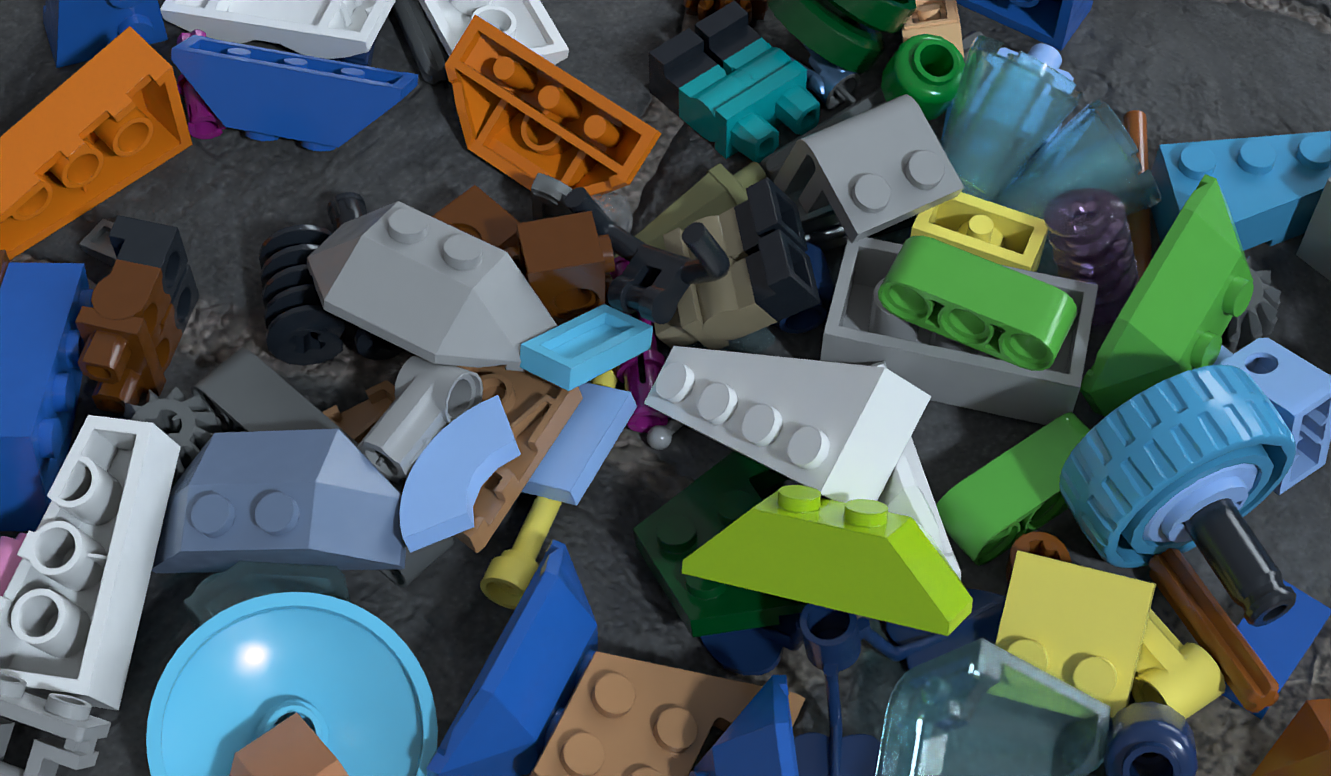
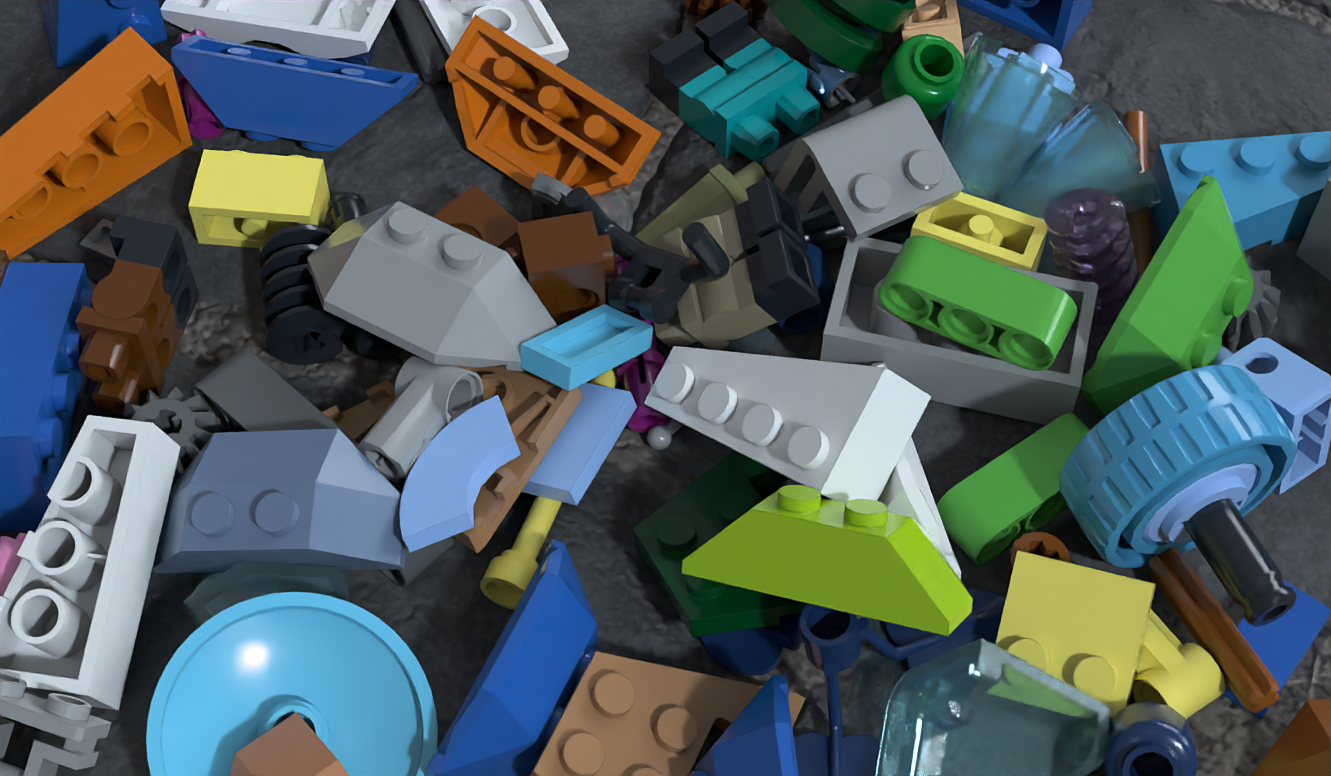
none -> light yellow brick [188,149,330,249]

